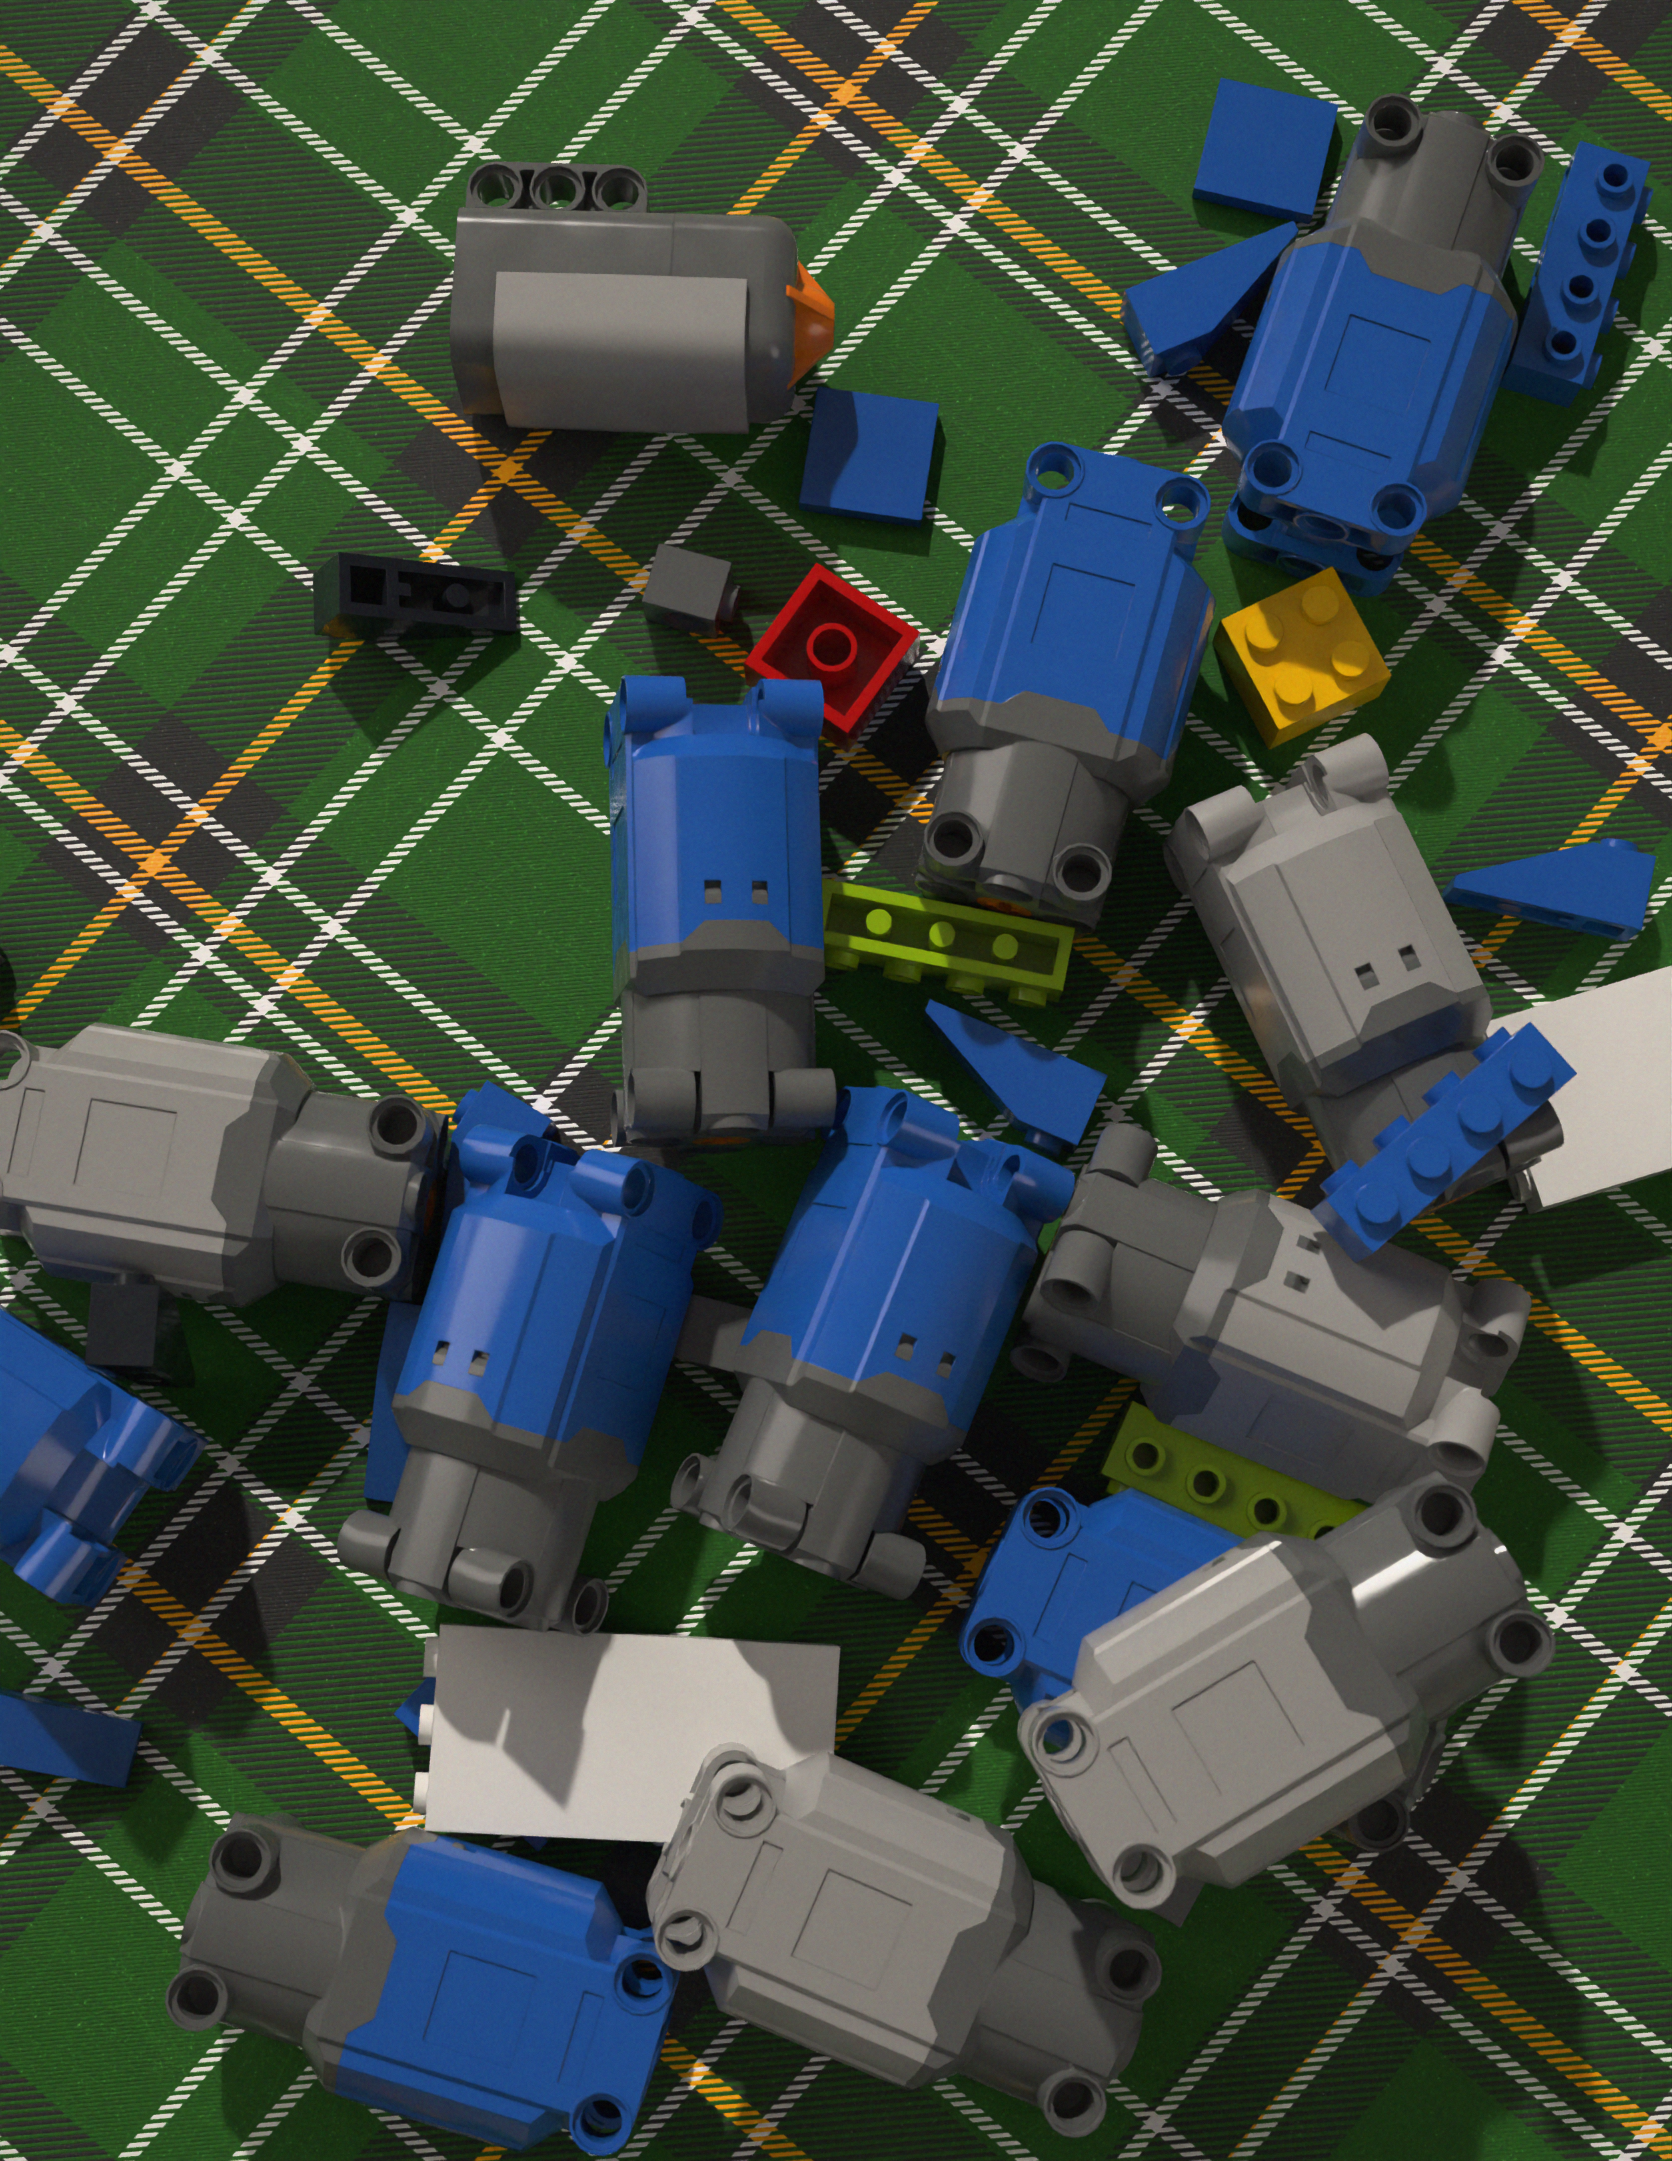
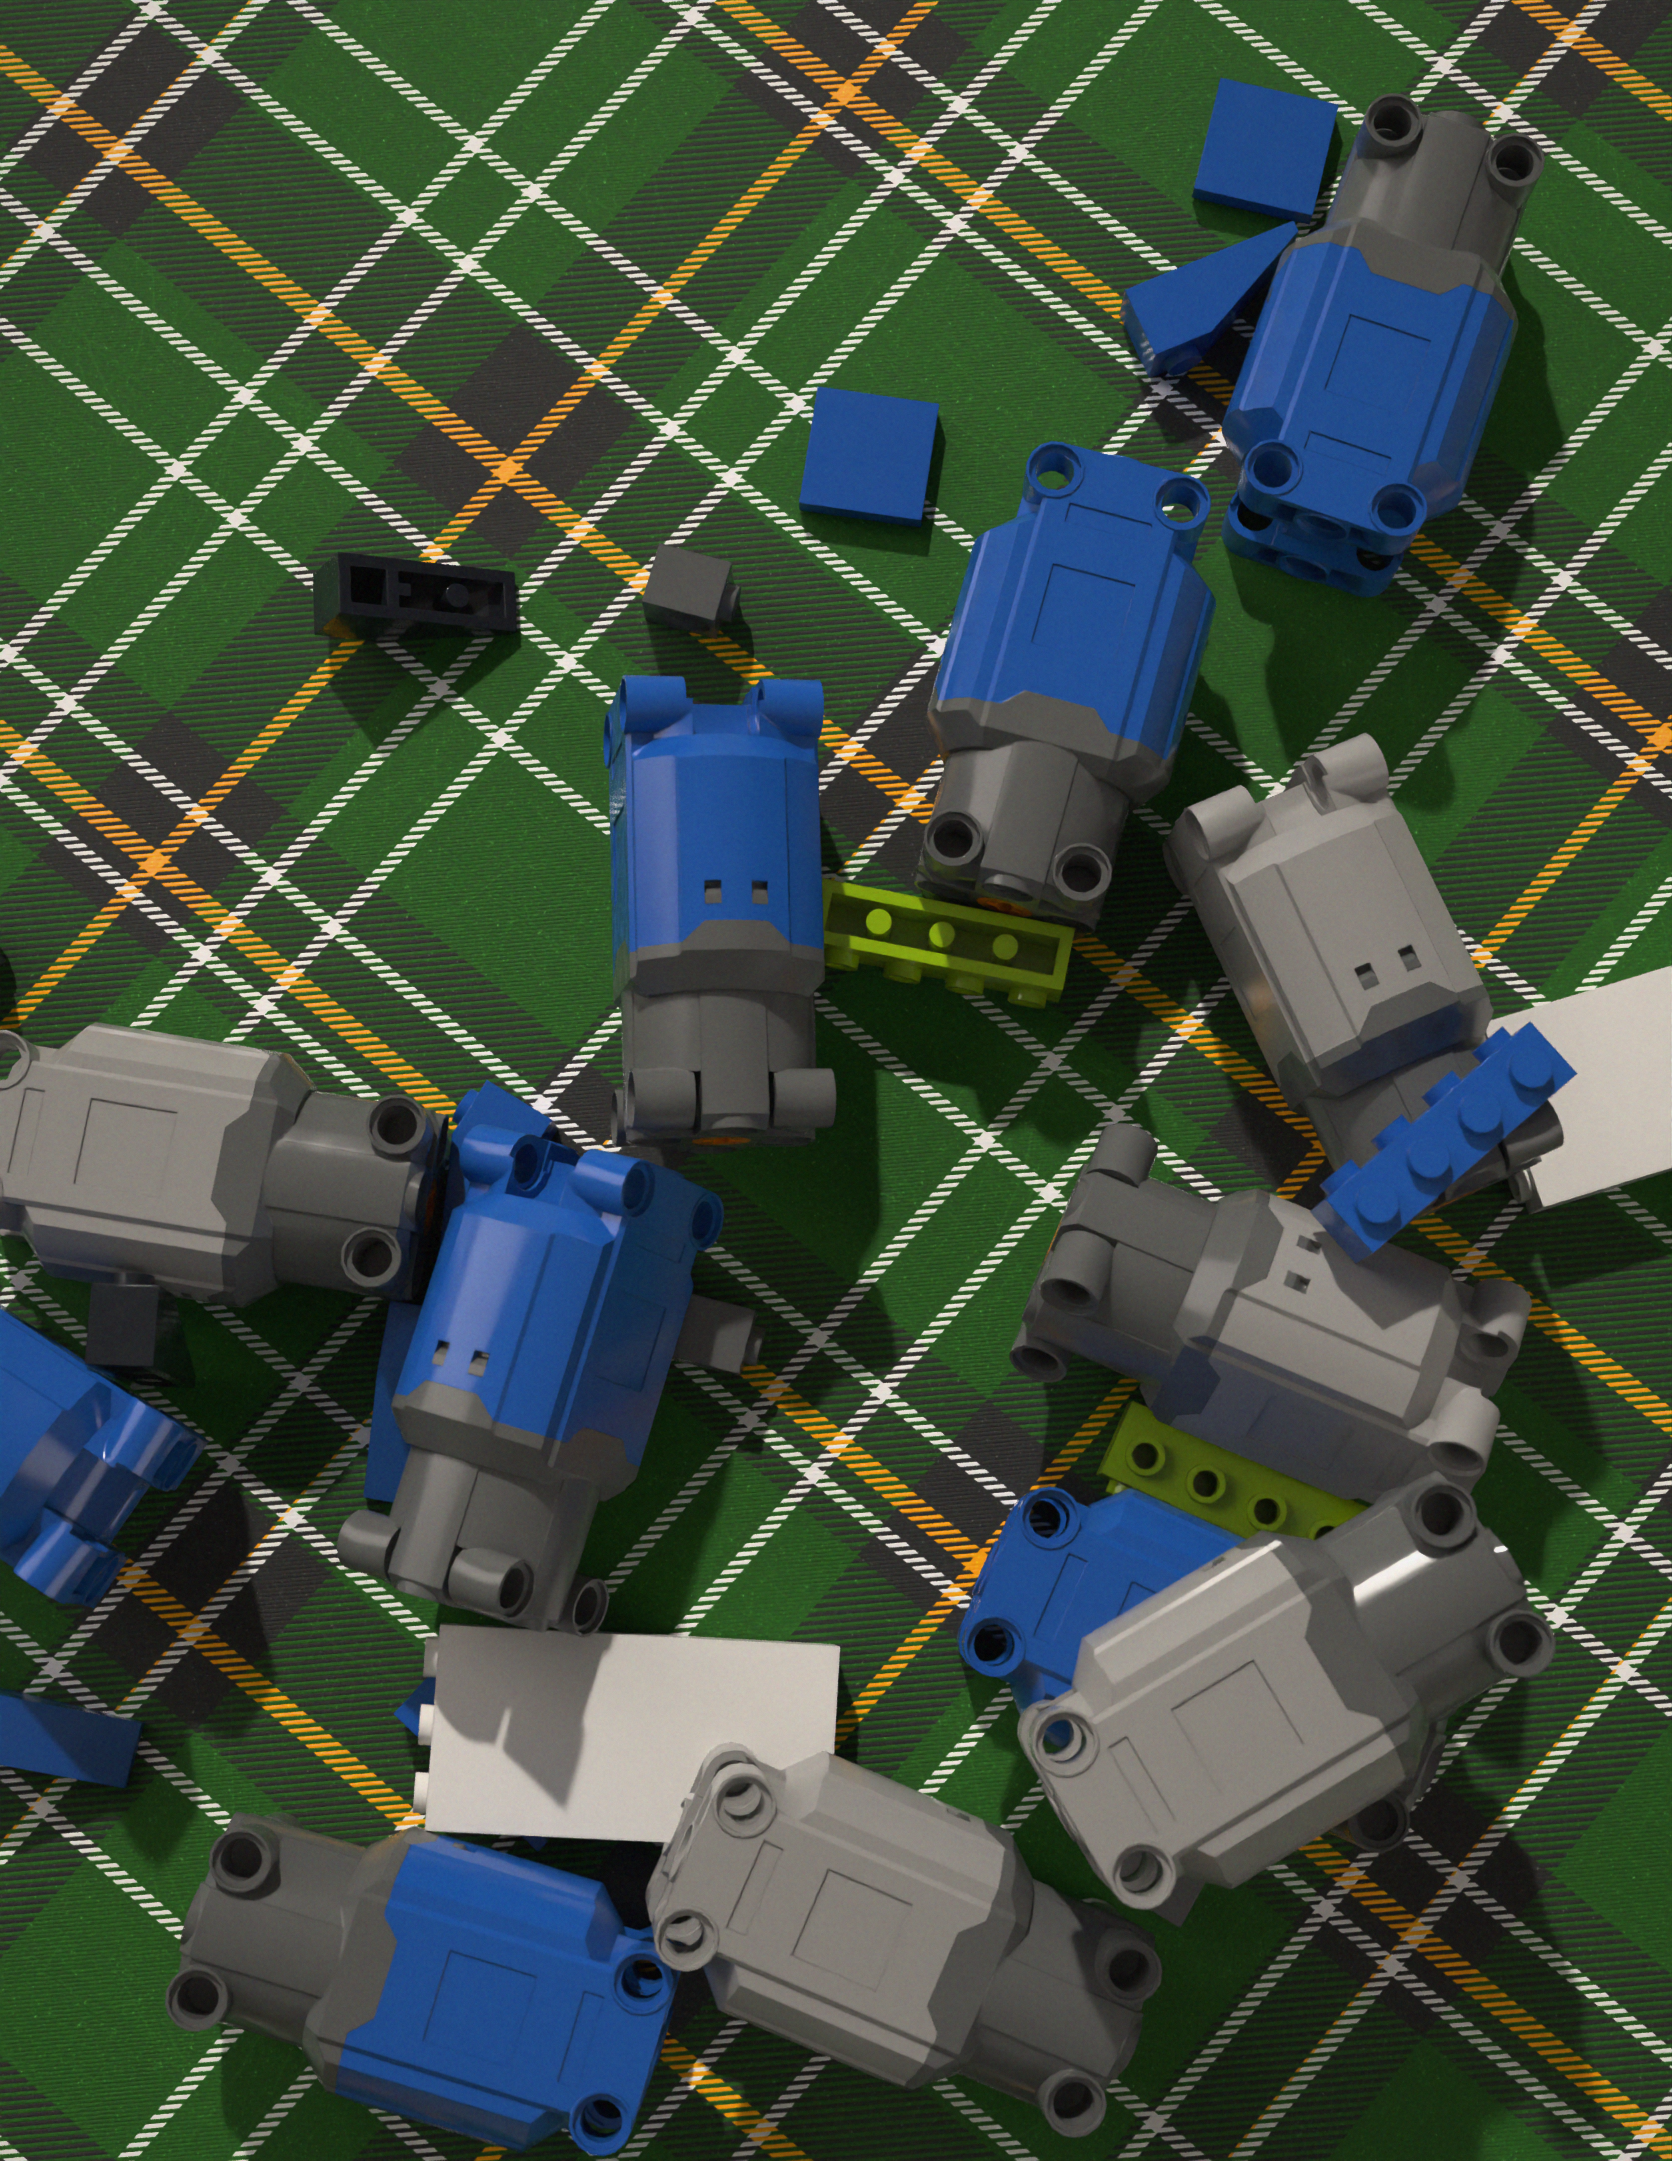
piece [450,161,835,434] -> none
piece [670,1086,1075,1600] -> none
red brick [743,562,921,753] -> none
blue slope [923,999,1108,1157] -> none
yellow brick [1212,566,1392,750] -> none
blue slope [1442,838,1656,942] -> none
blue brick [1499,141,1653,408] -> none

